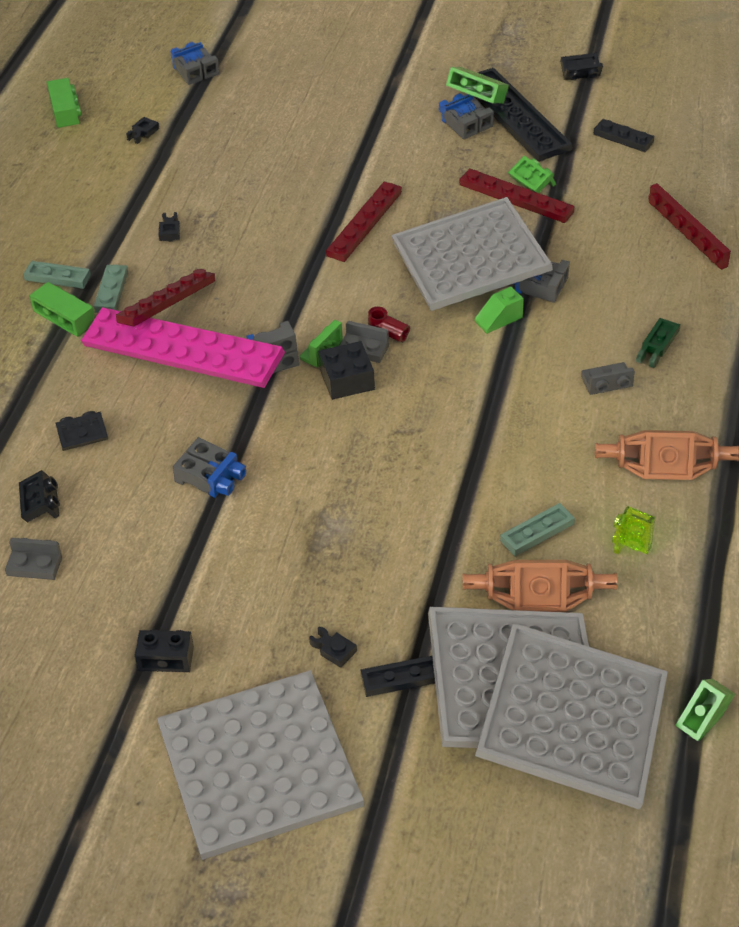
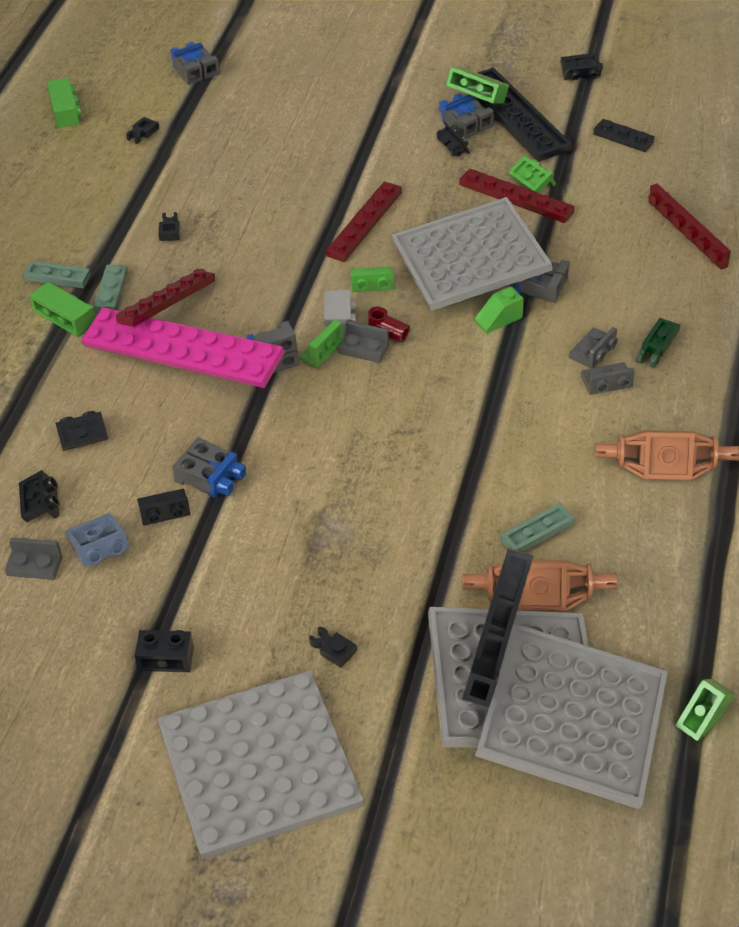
black brick [318,341,375,400] -> none
black plate [360,656,435,697] -> none
clear neon green bracket [612,506,655,555] -> none
none -> sand blue plate [65,513,130,567]
none -> black bracket [137,488,191,526]
none -> light grey brick [324,290,356,335]
none -> bright green bracket [350,266,394,292]
none -> black hinge [437,121,470,156]
none -> black arch [462,548,534,707]
none -> dark grey bracket [569,327,618,368]

